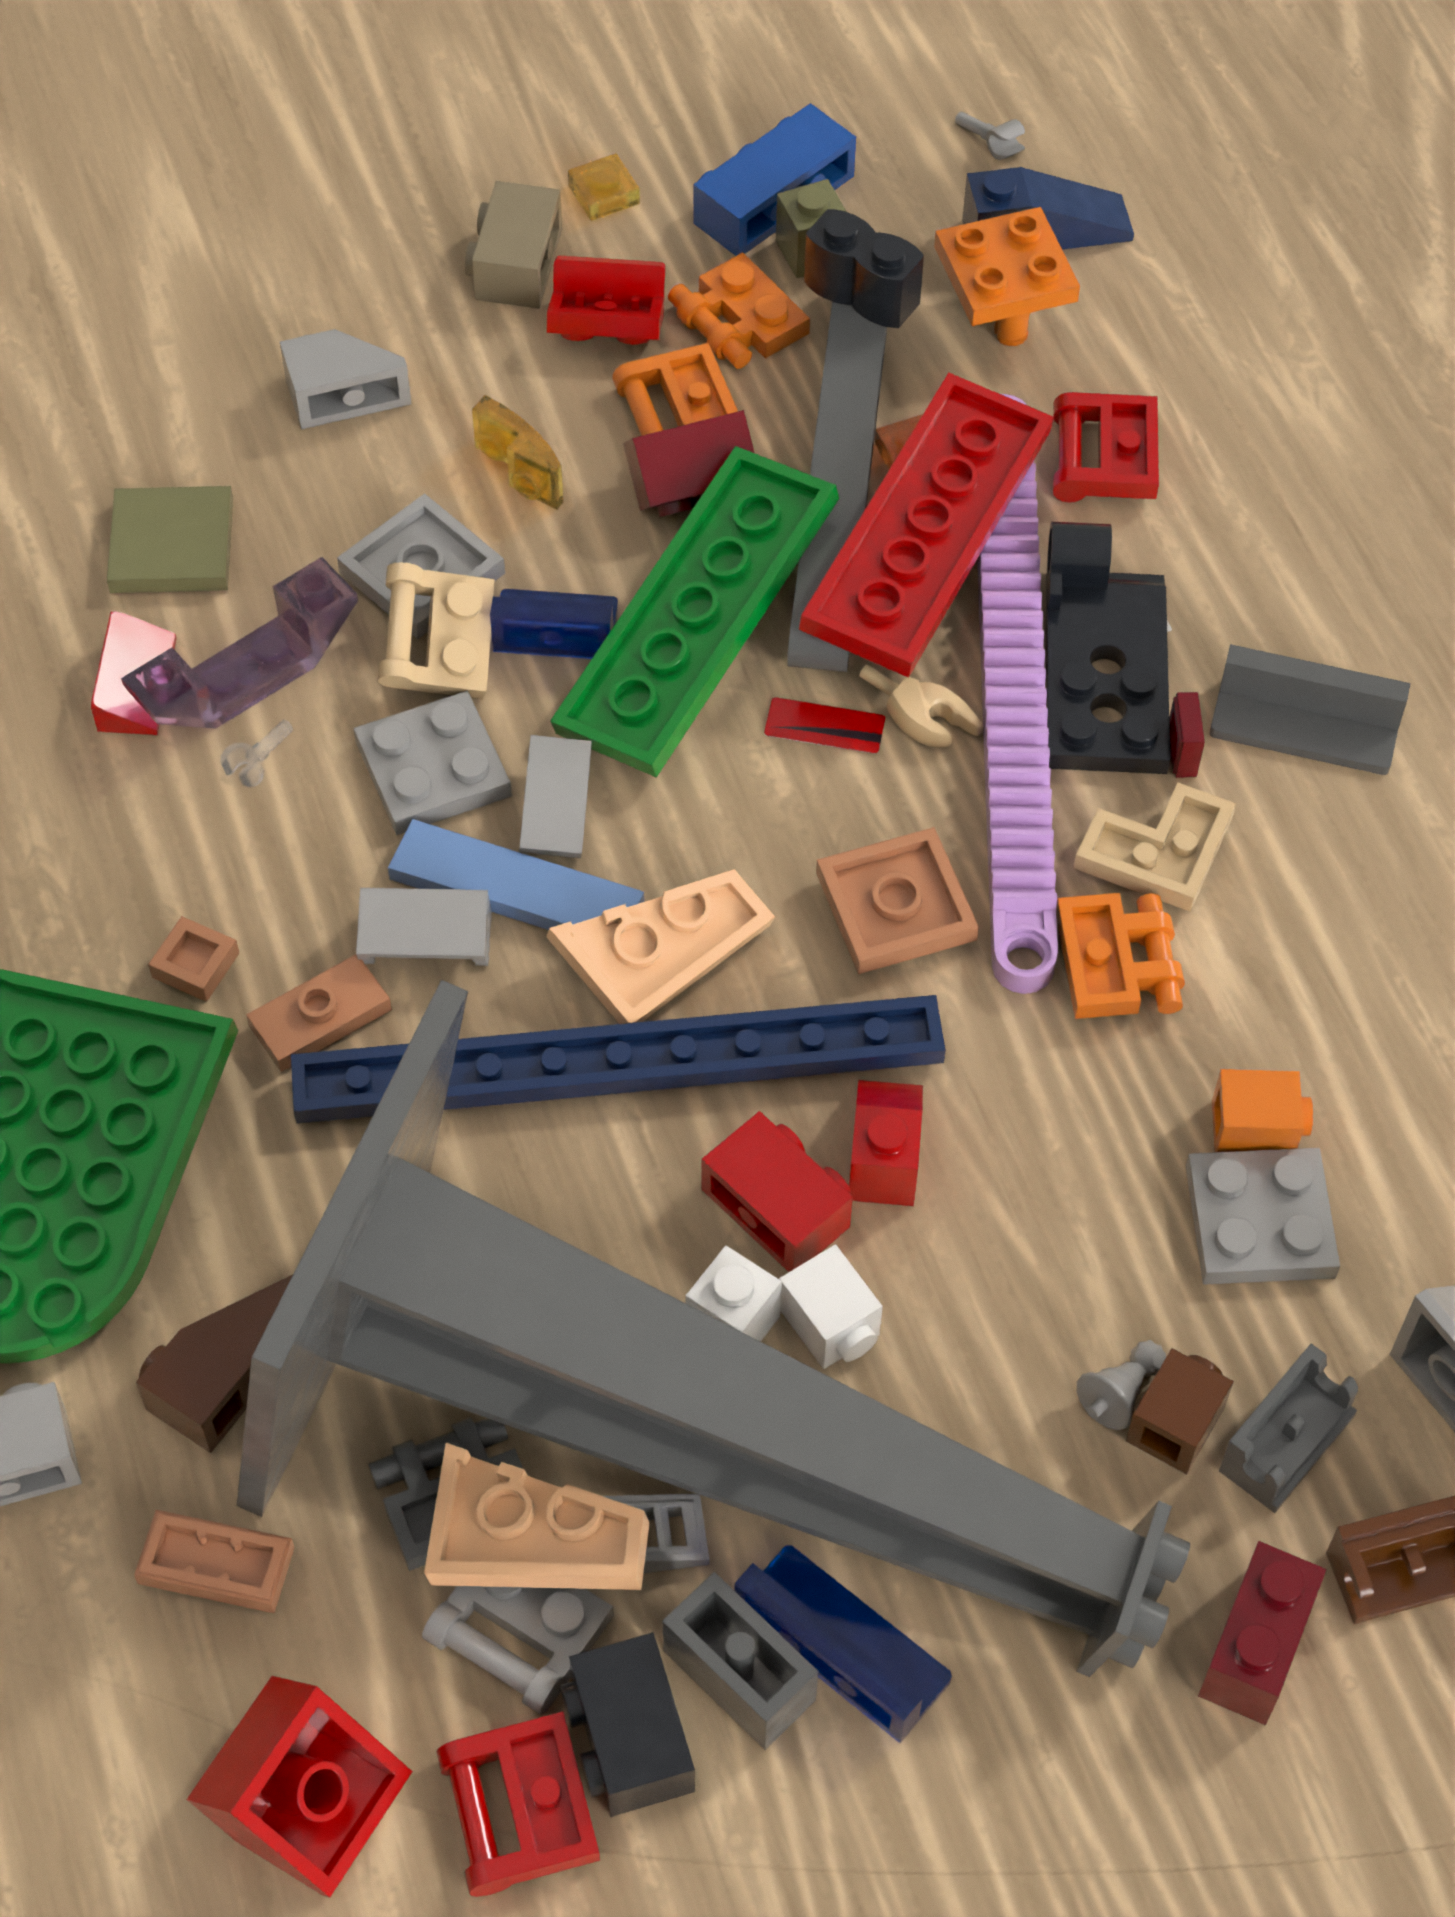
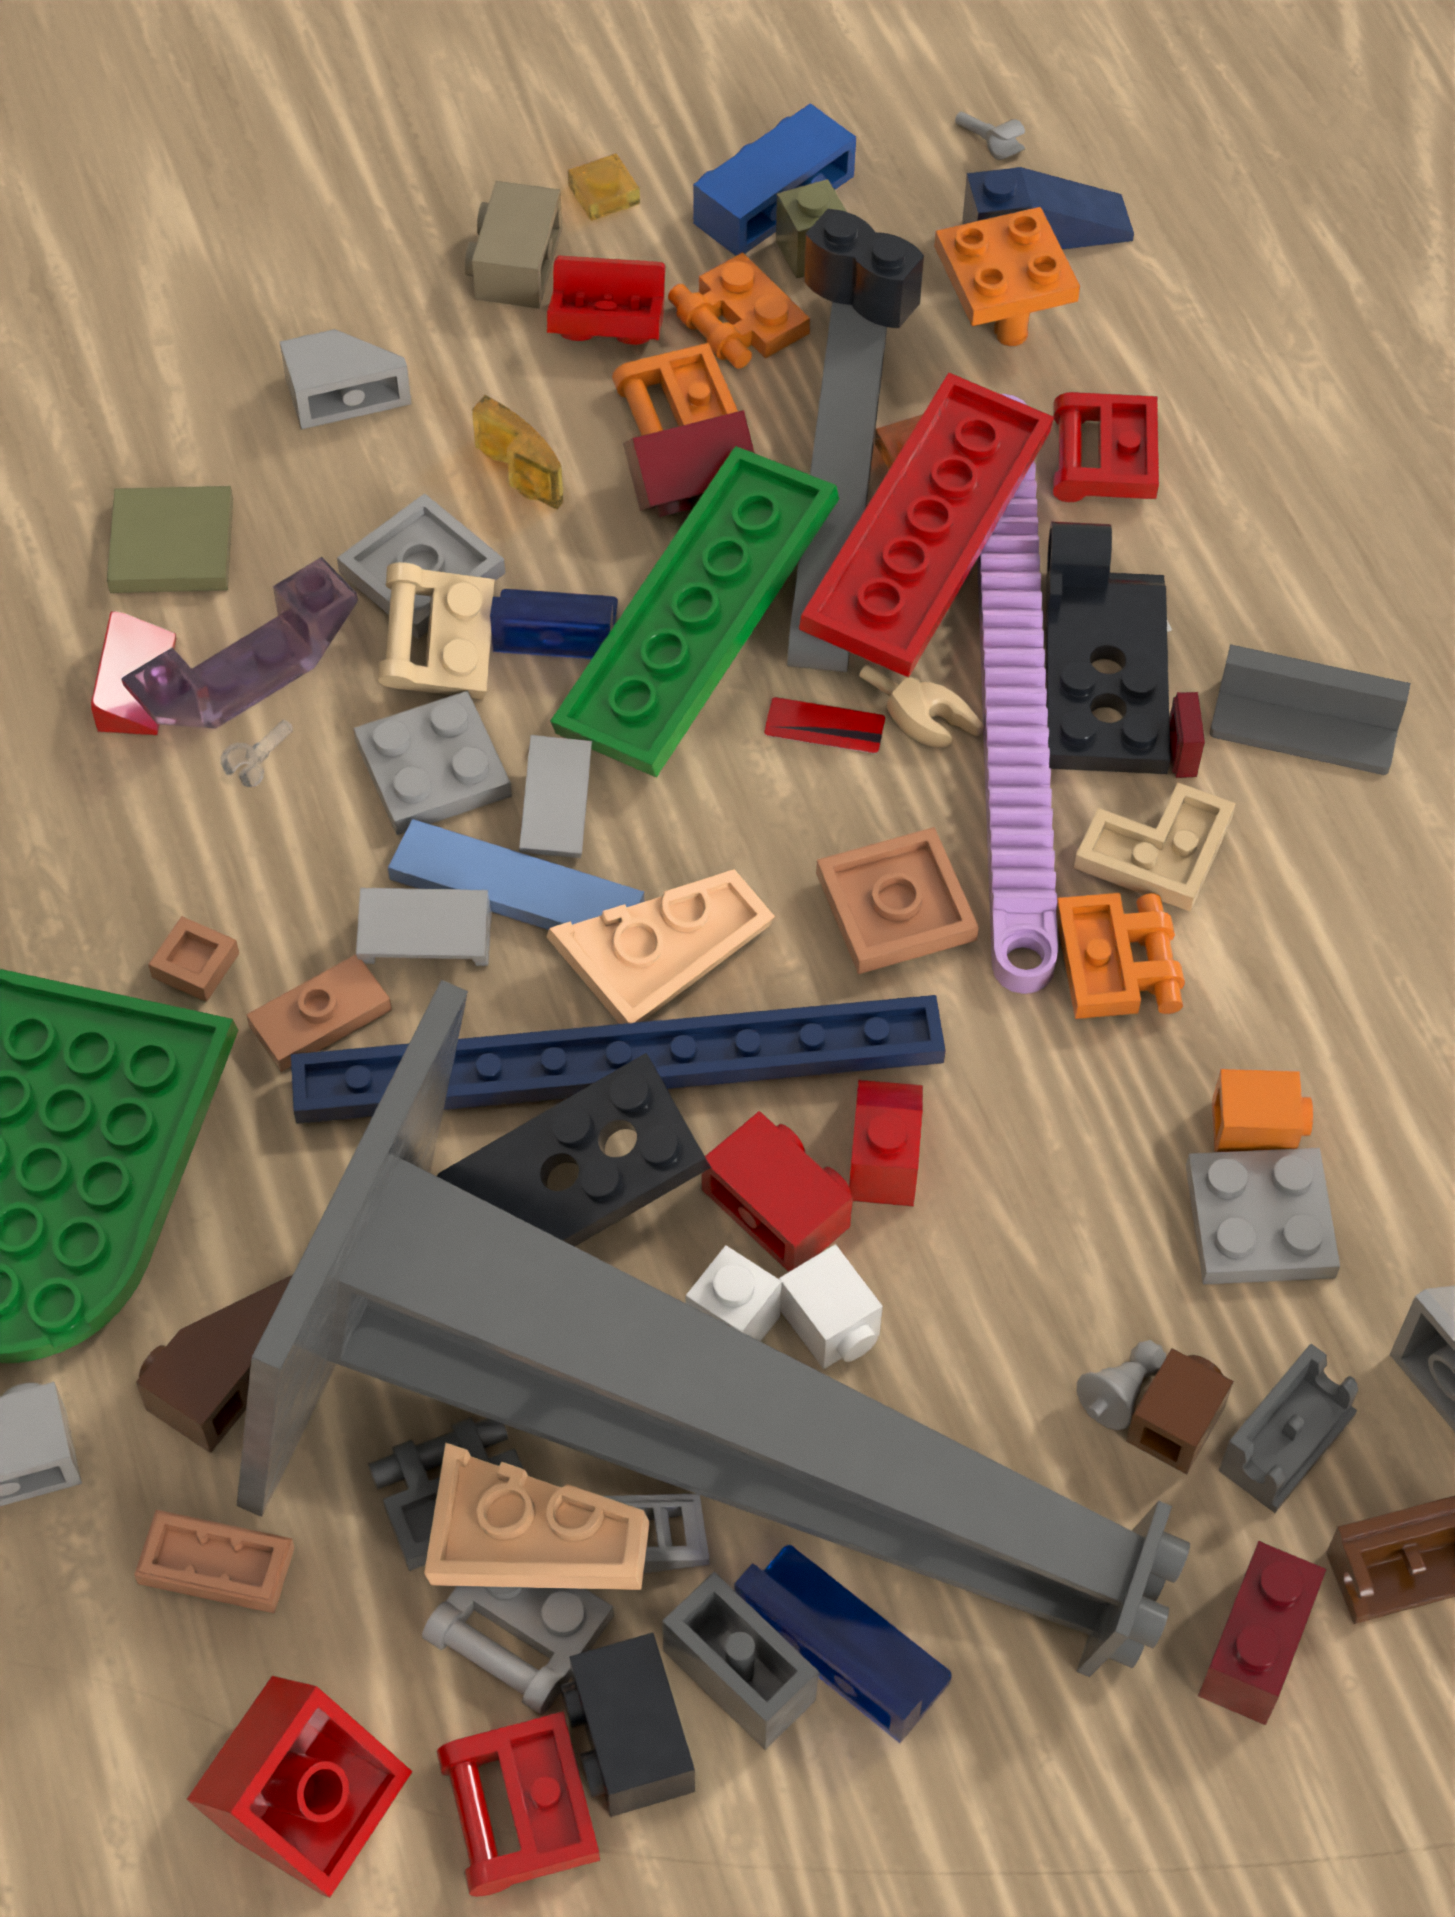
none -> black hinge [437,1053,711,1247]

